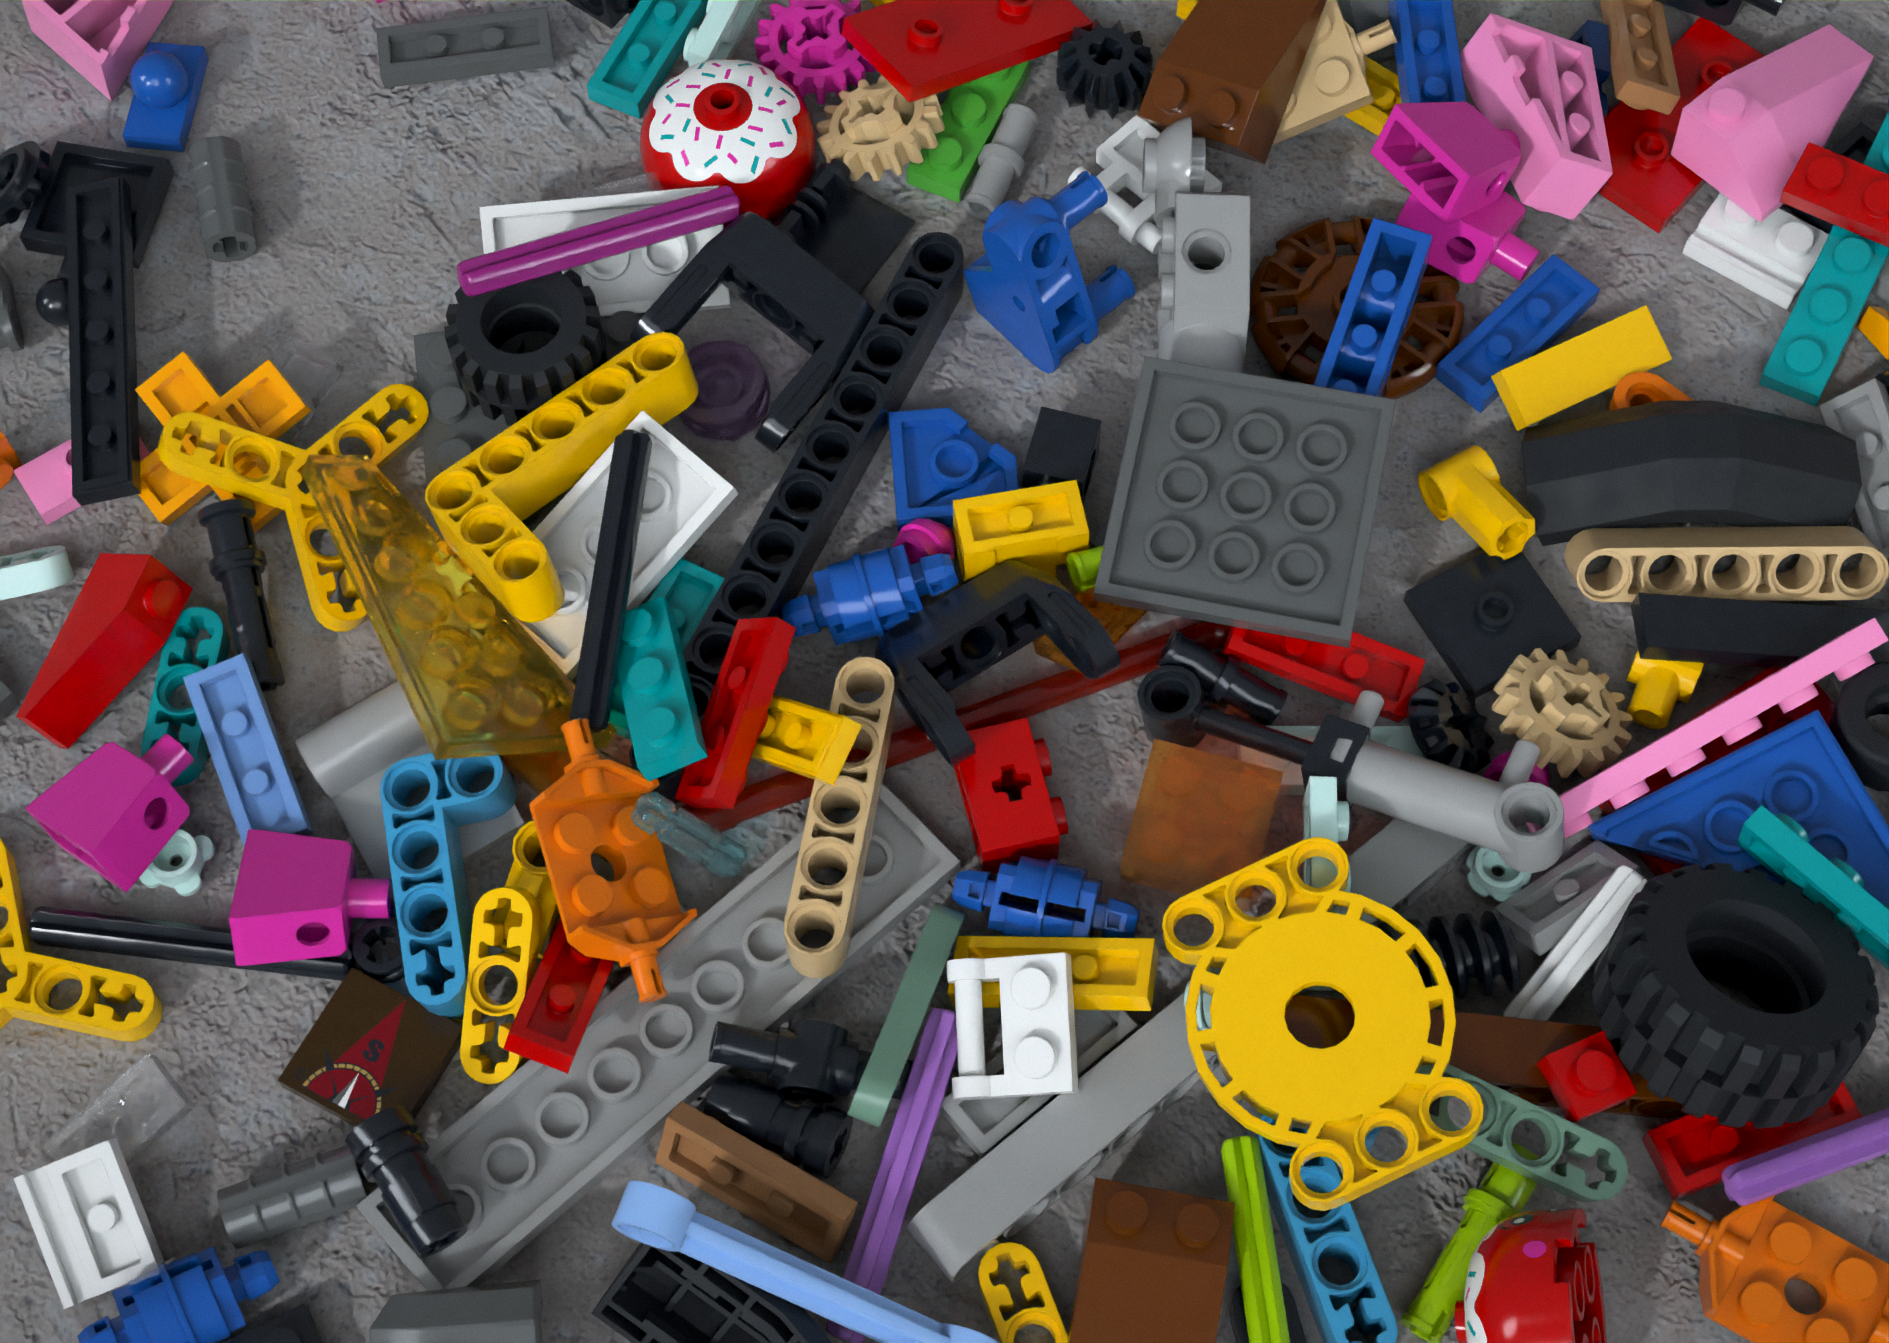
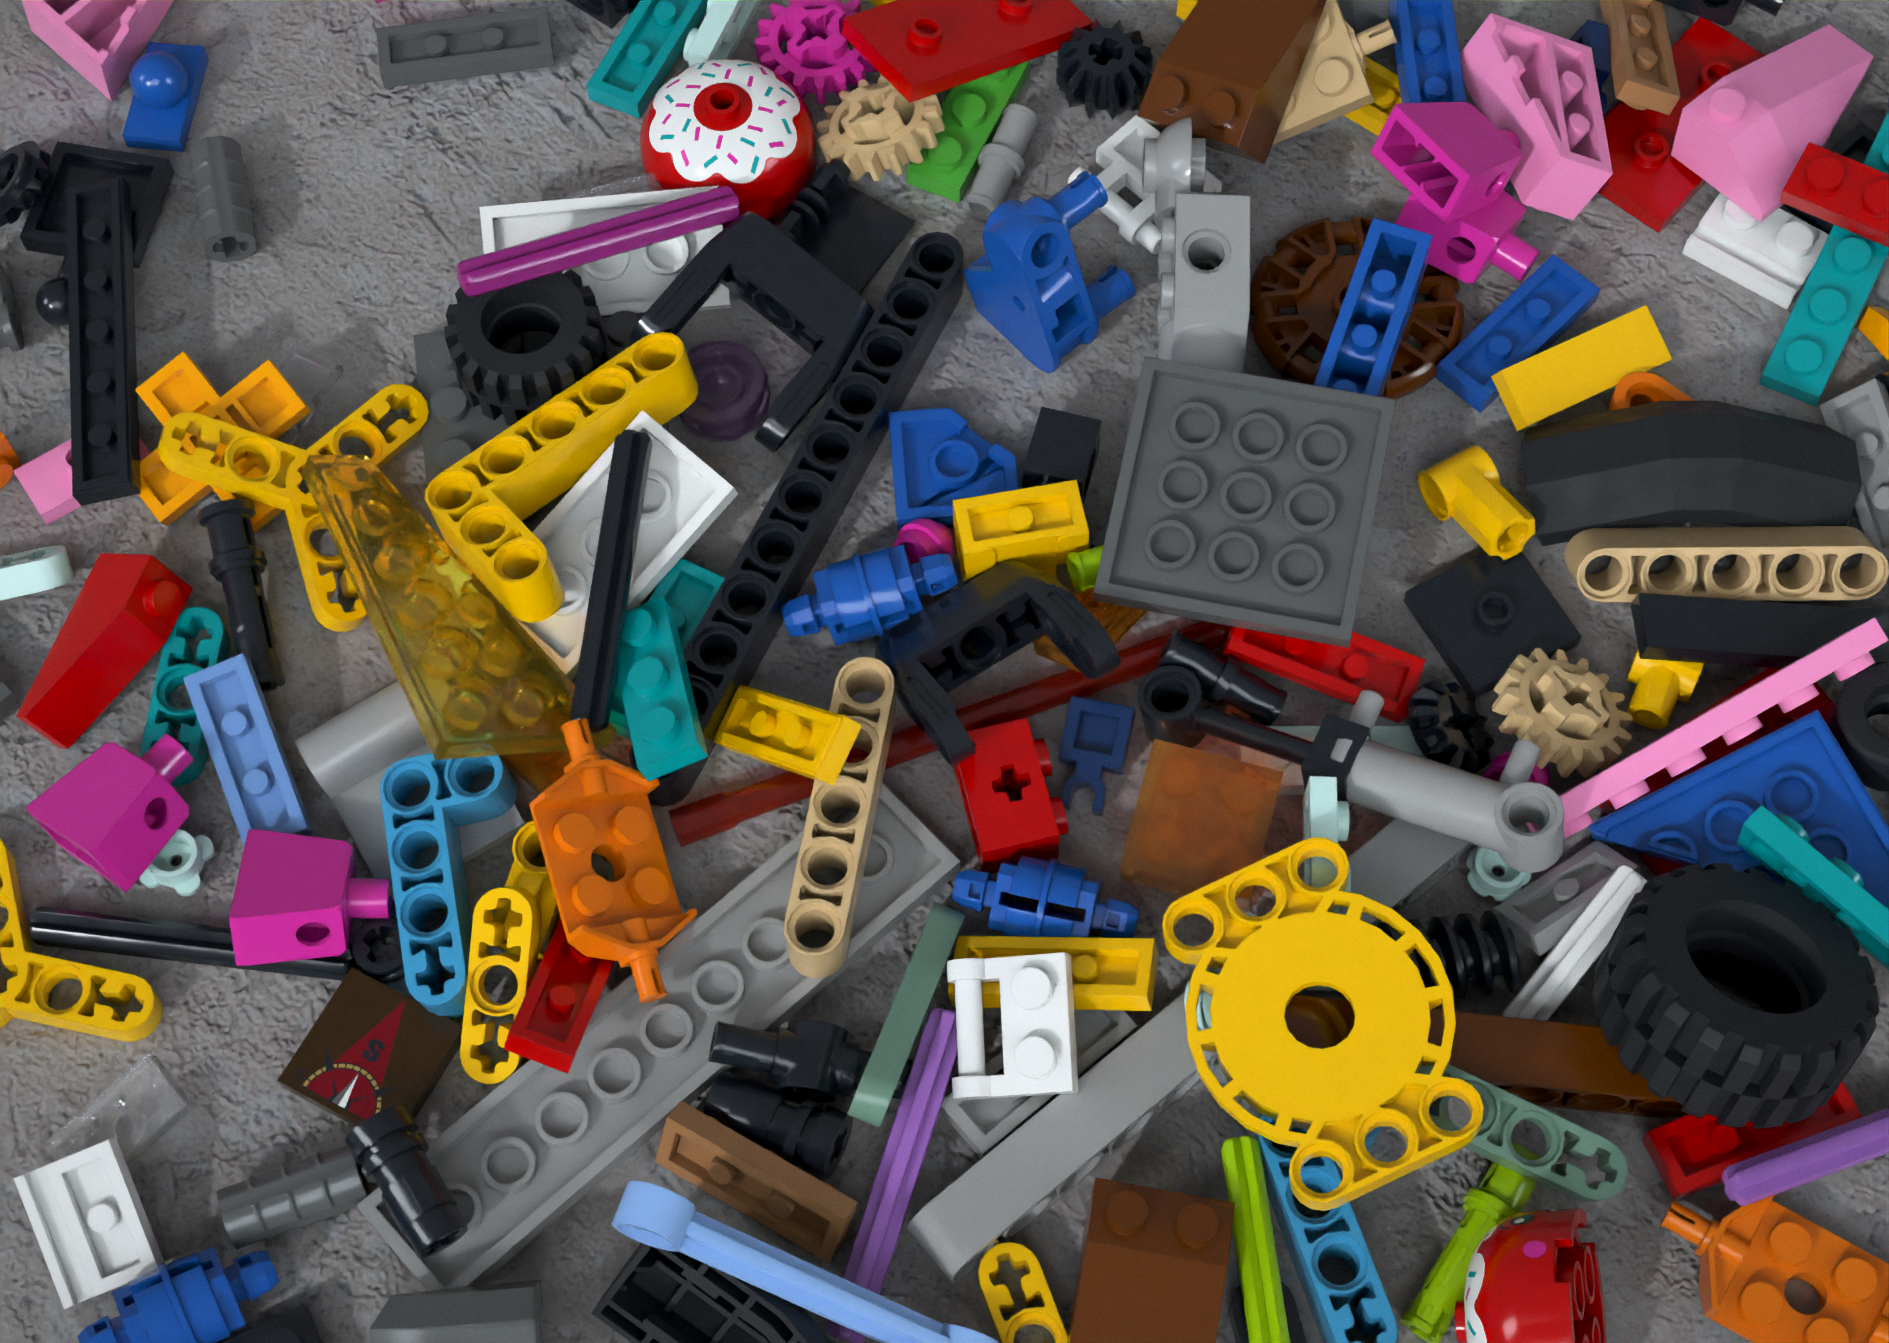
clear light blue axle [631,792,747,878] -> none
red plate [675,617,796,809] -> none
red plate [1536,1030,1637,1123] -> none
none -> dark blue plate [1058,696,1136,816]

